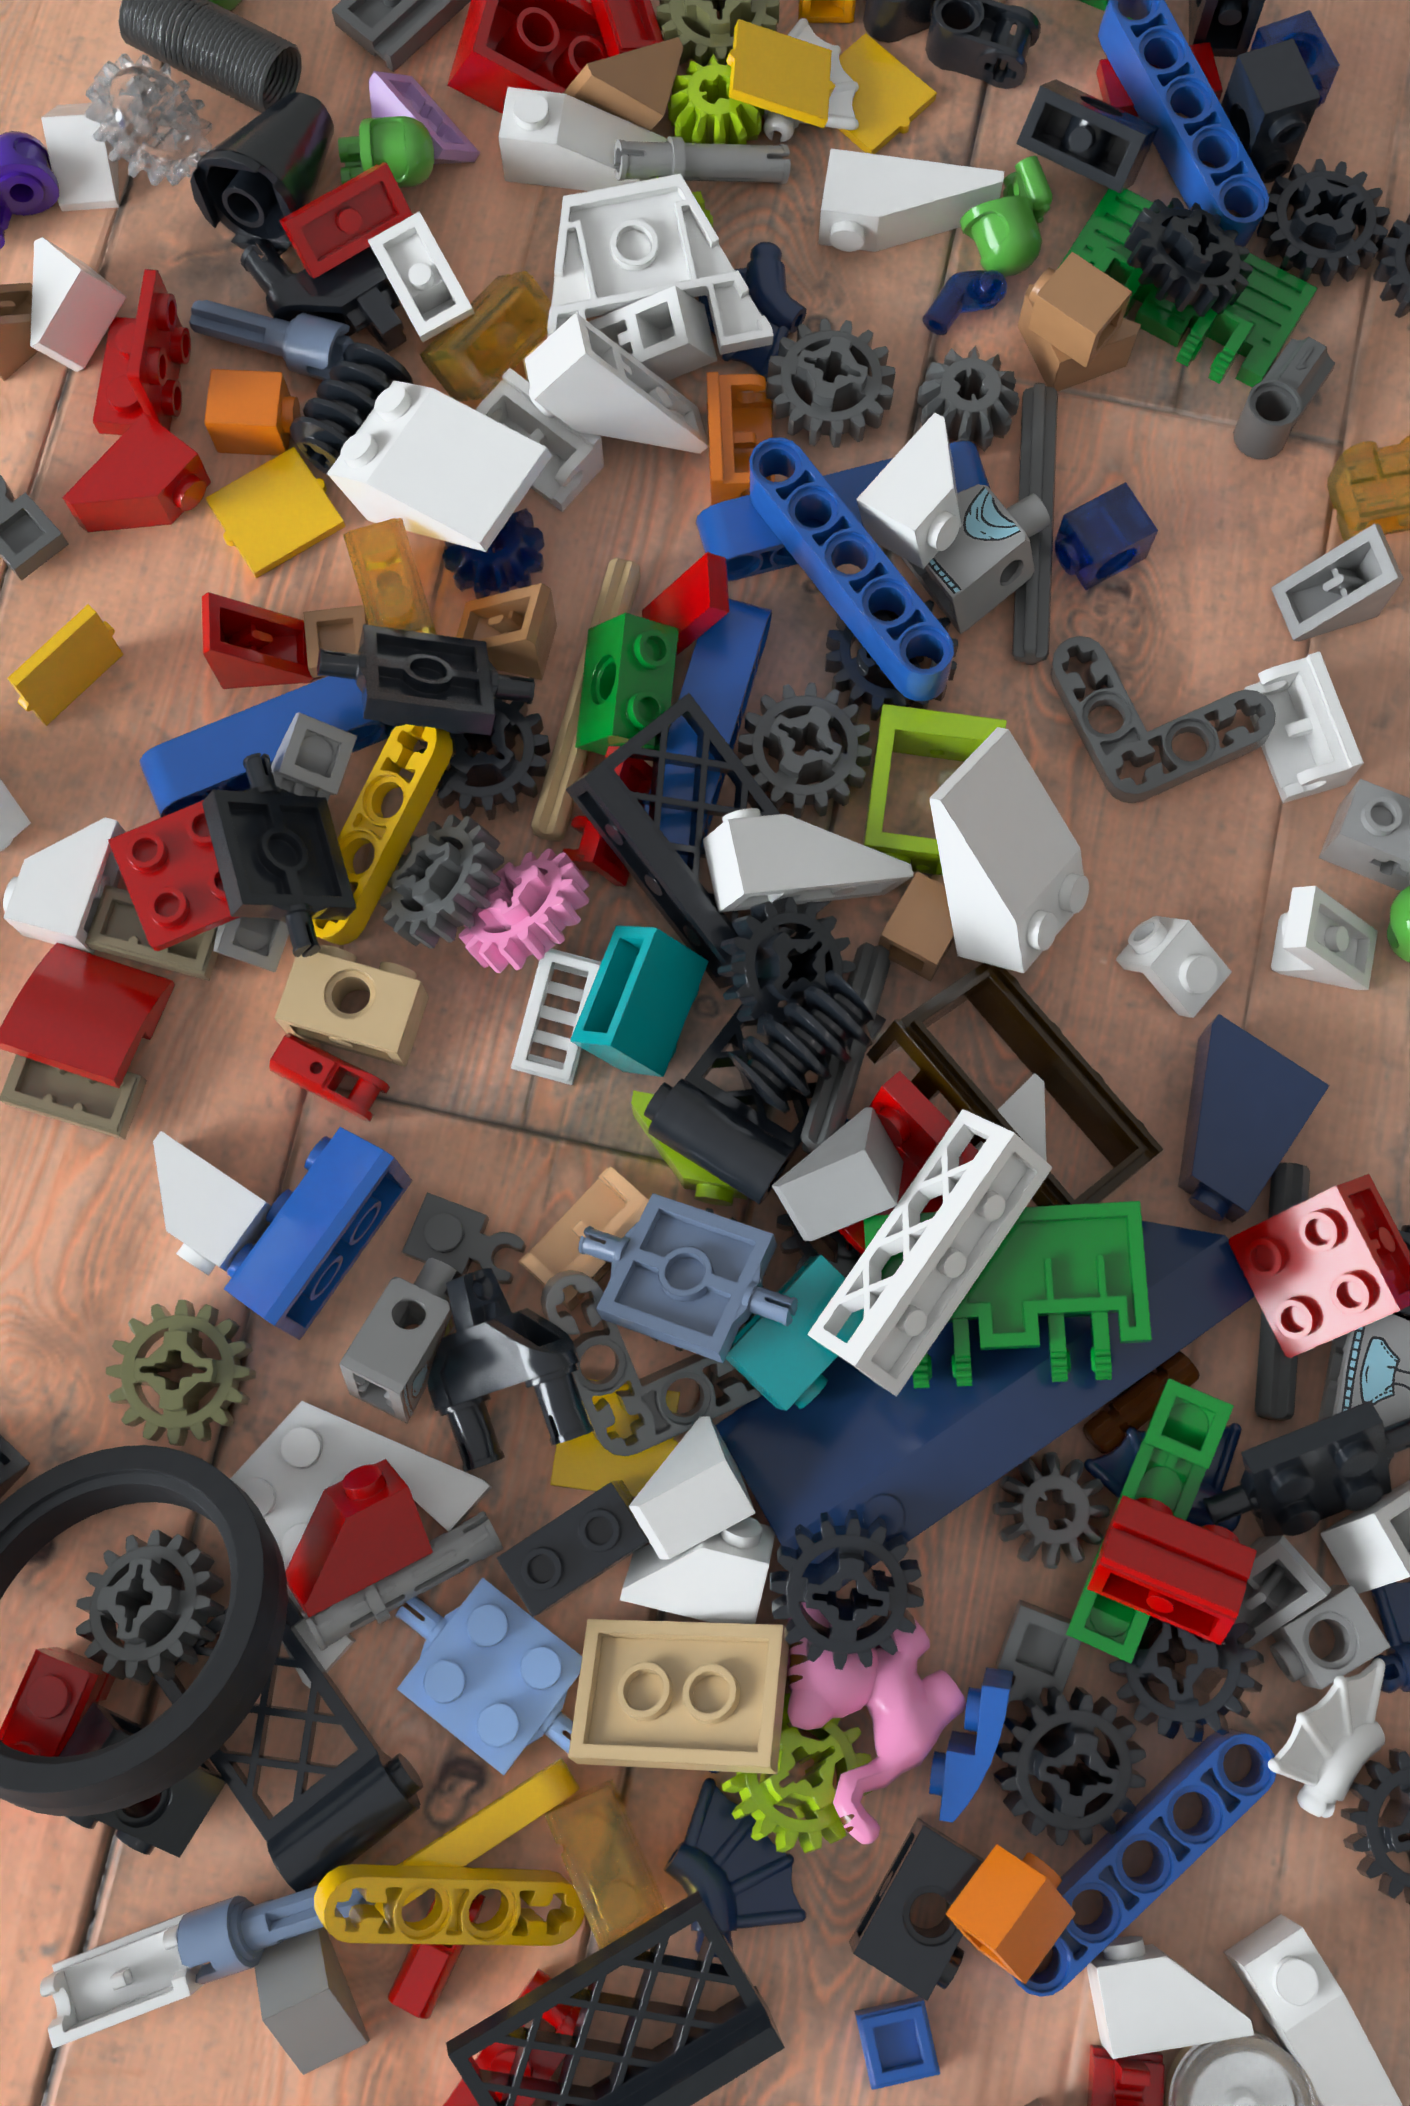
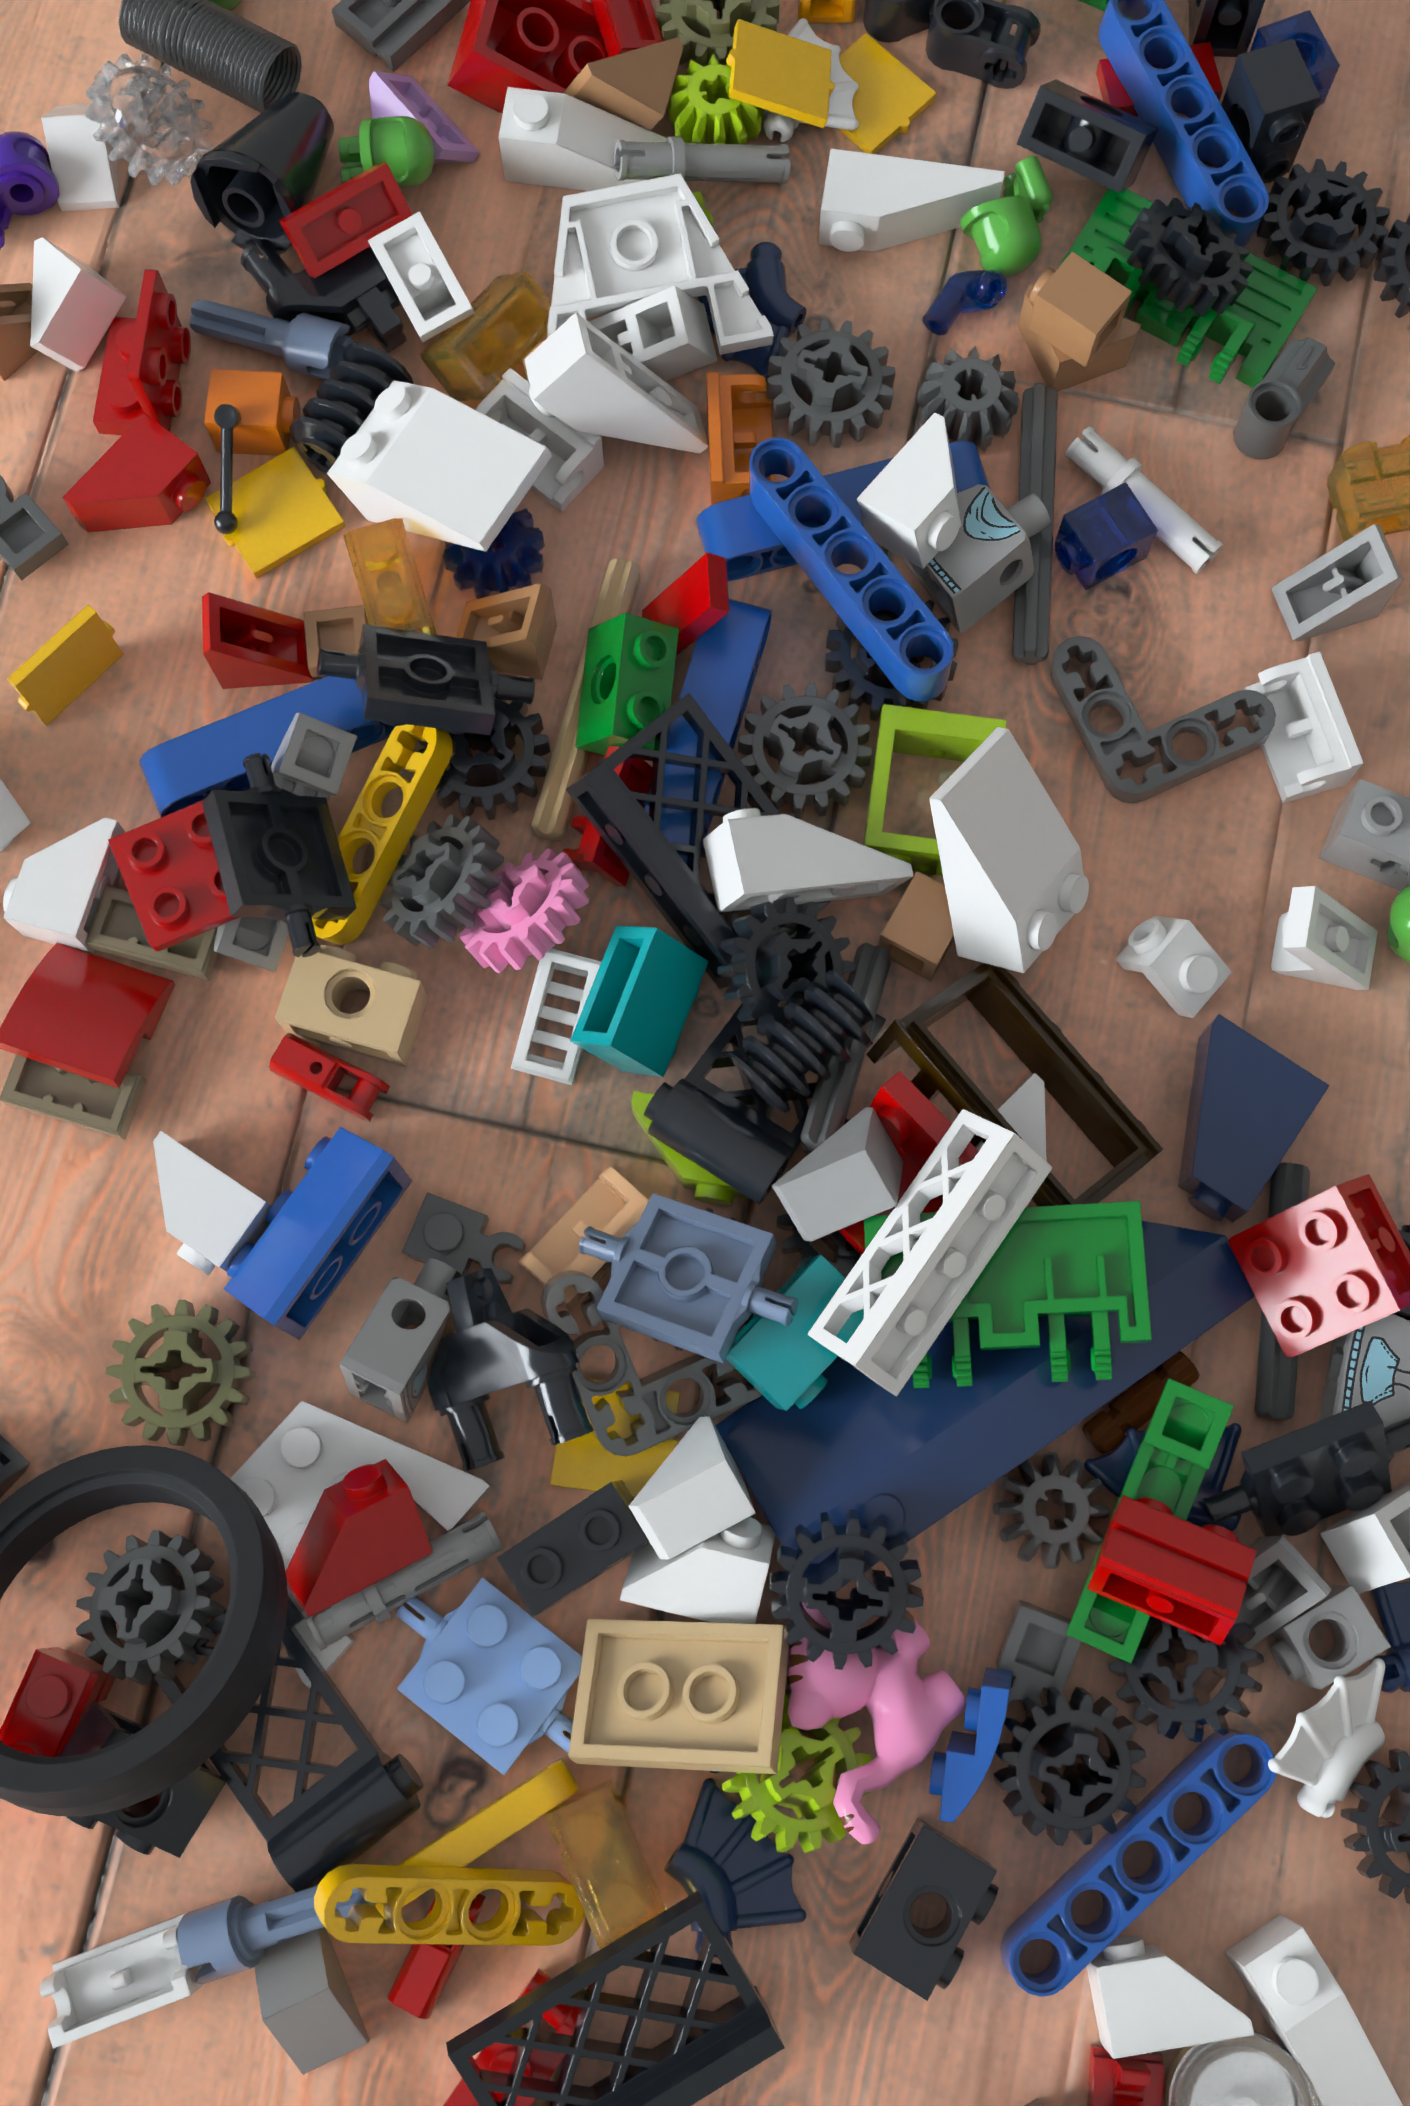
blue tile [854,1996,940,2090] -> none
orange brick [945,1844,1076,1984] -> none
none -> black hinge [214,404,241,535]
none -> white pin [1065,426,1223,575]

